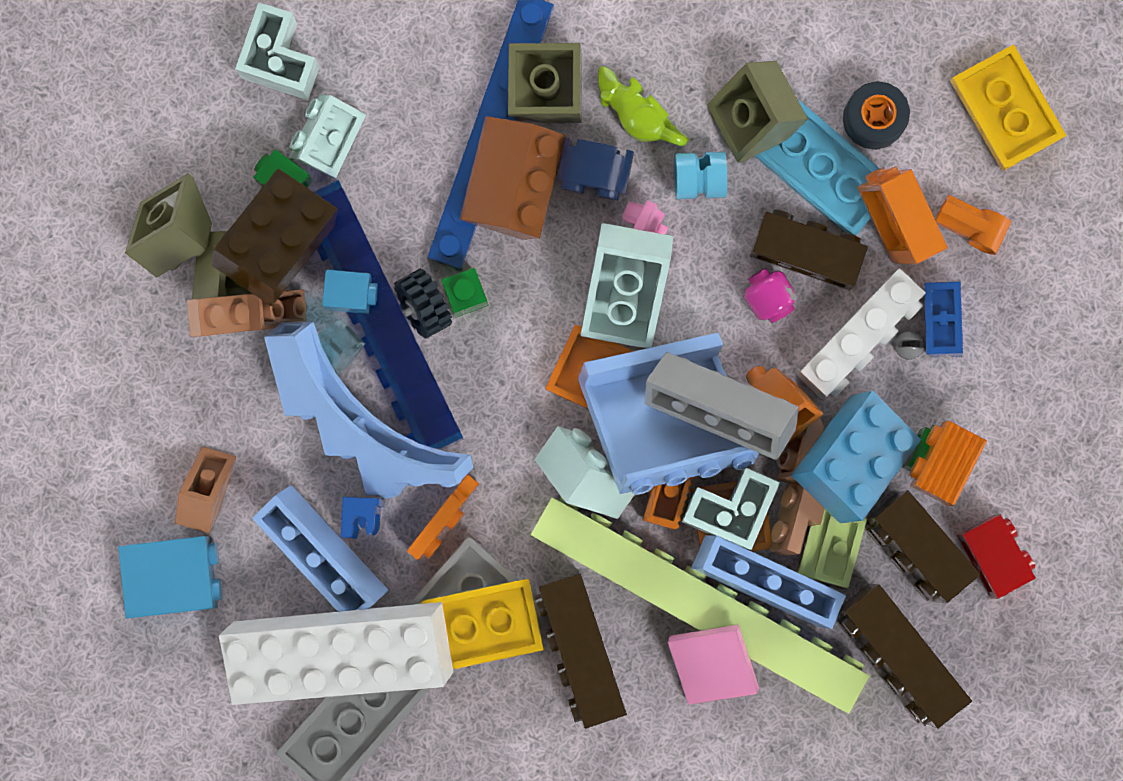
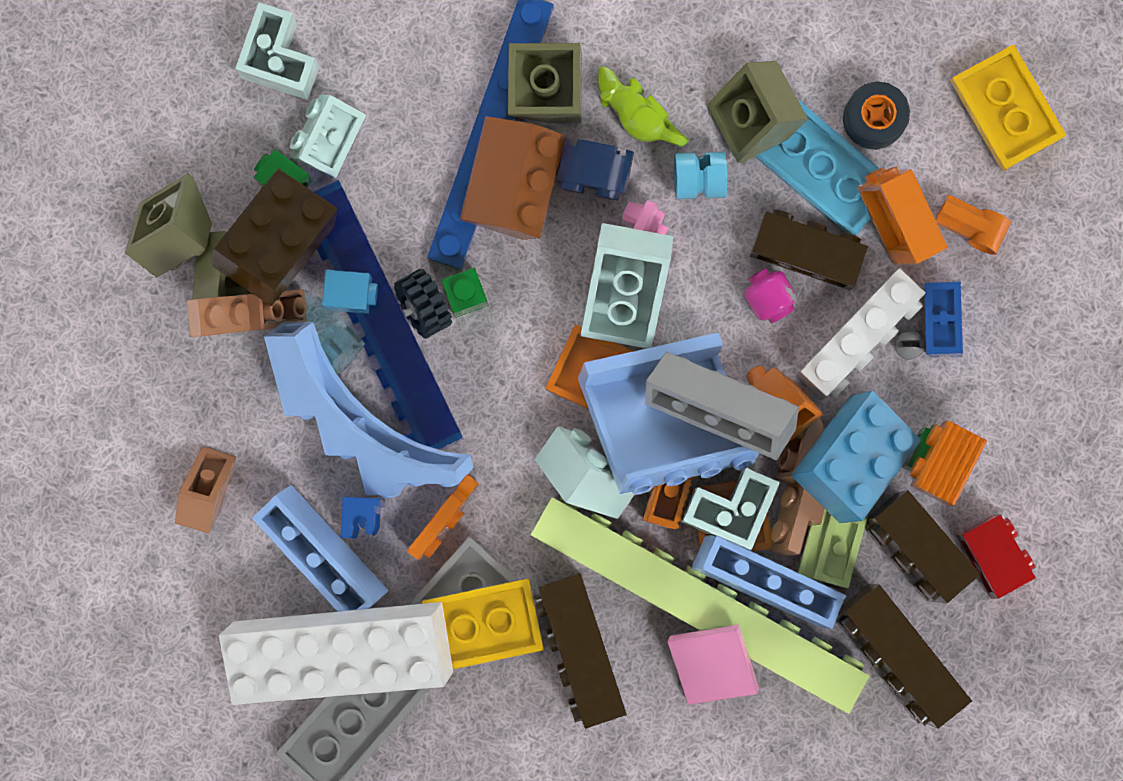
dark azure brick [118,536,223,619] -> none

